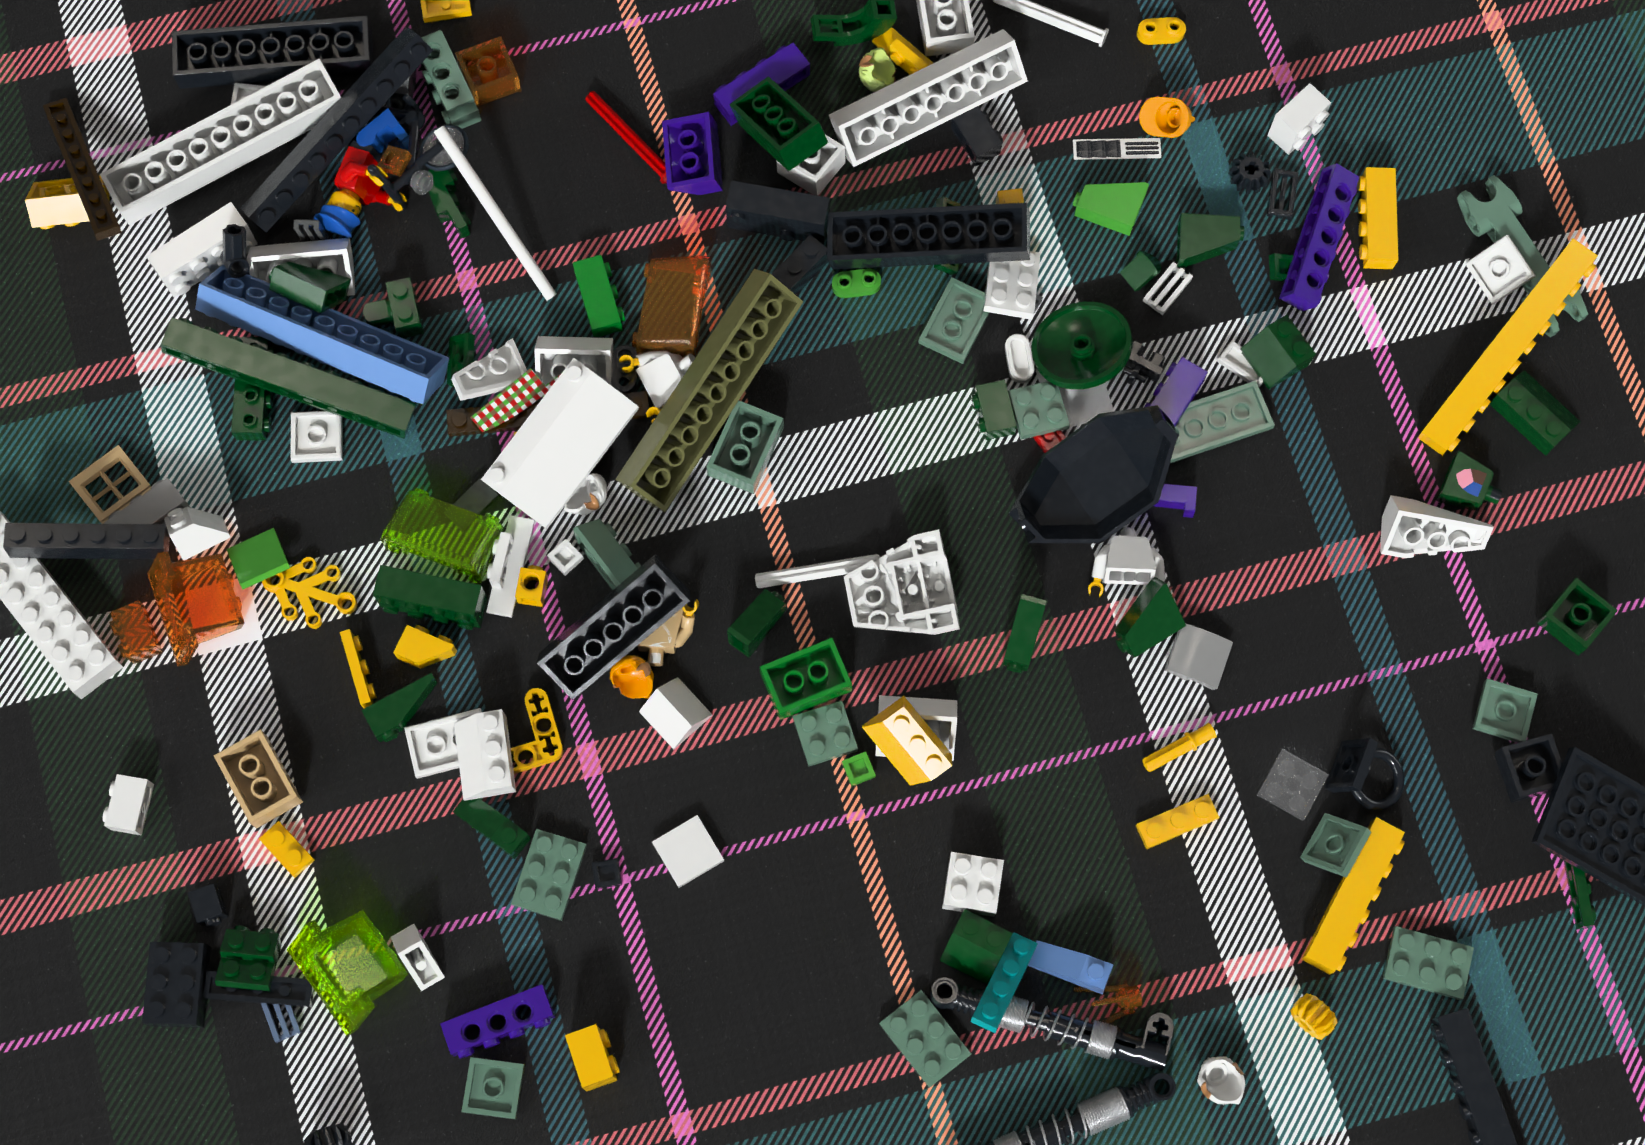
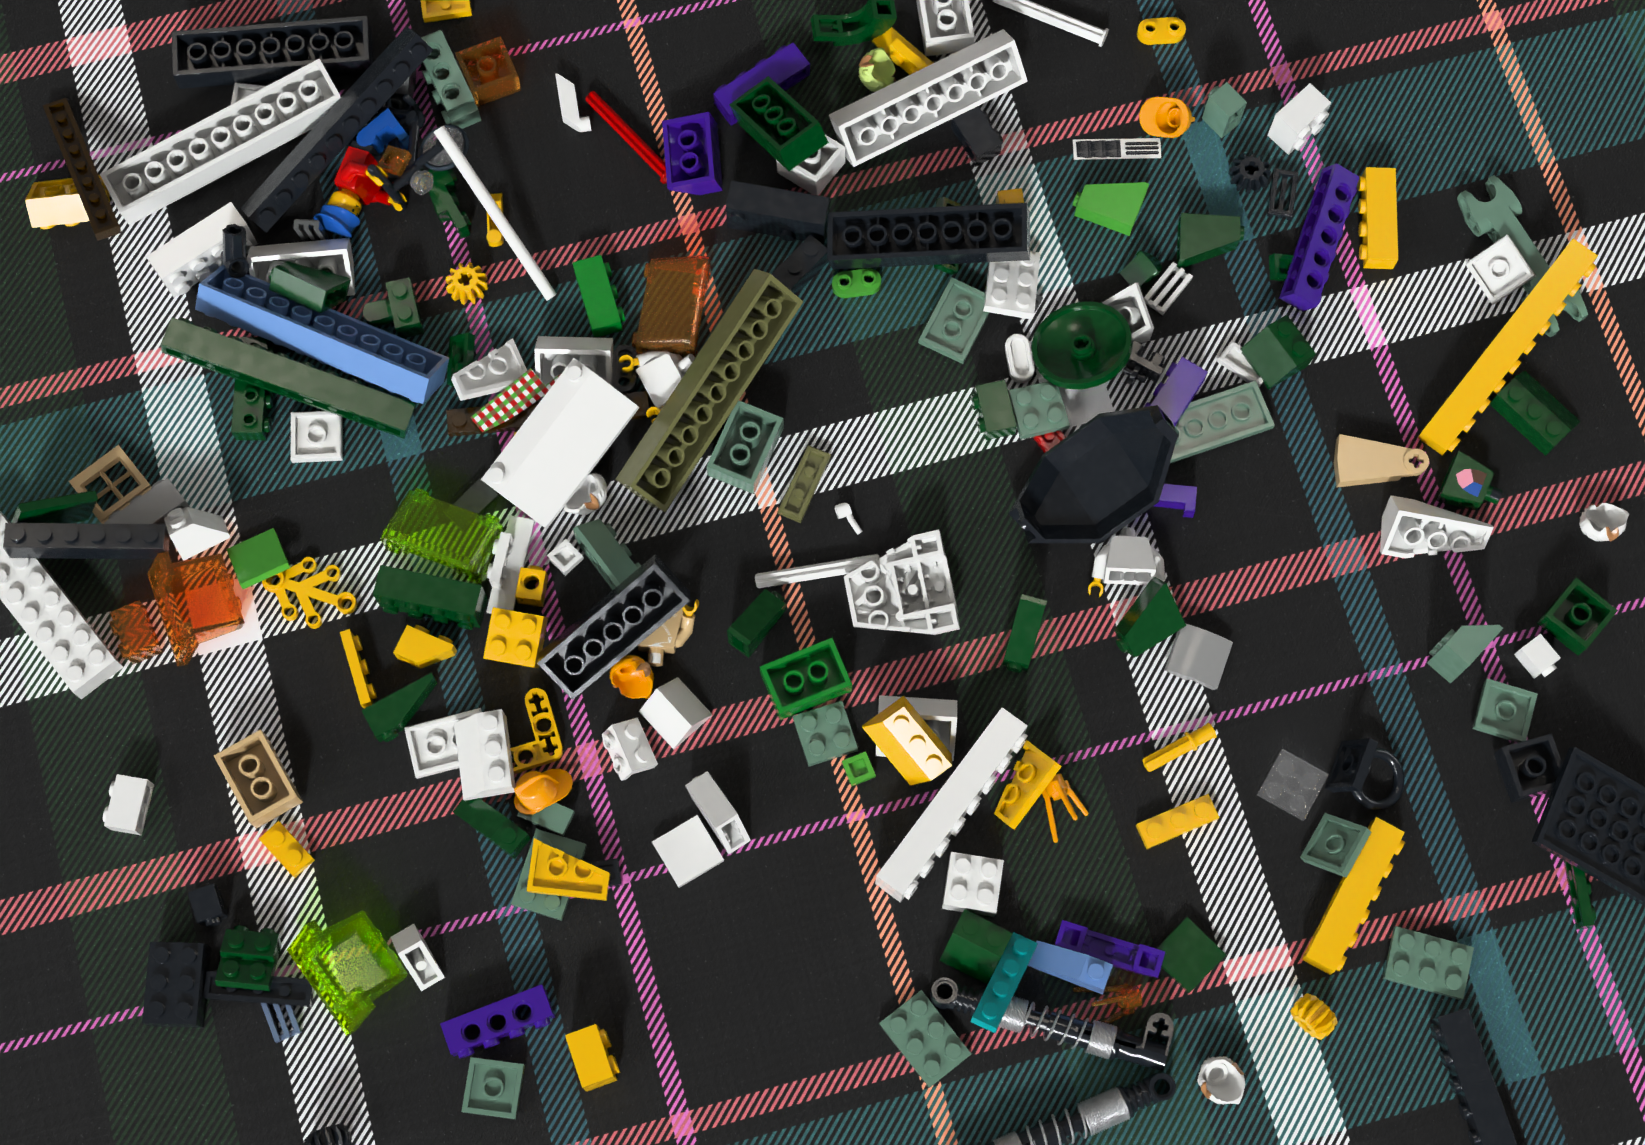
none -> dark green tile [11,490,98,523]
none -> yellow gear [445,261,488,305]
none -> yellow brick [483,607,548,668]
none -> yellow piece [487,193,504,247]
none -> light orange piece [514,769,573,815]
none -> sand green slope [517,803,575,836]
none -> yellow wing [527,838,610,901]
none -> white piece [555,74,592,132]
none -> white bracket [602,717,658,781]
none -> white slope [685,771,751,854]
none -> olive tile [778,445,831,523]
none -> white hand [835,503,863,535]
none -> white brick [875,708,1028,903]
none -> yellow wing [994,740,1062,830]
none -> light orange plant [1042,774,1089,843]
none -> dark purple slope [1055,920,1165,978]
none -> white slope [1102,283,1154,343]
none -> dark green tile [1157,917,1226,993]
none -> sand green brick [1202,82,1247,138]
none -> tan piece [1334,434,1429,488]
none -> sand green slope [1427,625,1503,684]
none -> white brick [1514,634,1561,679]
none -> white hair [1579,502,1629,541]

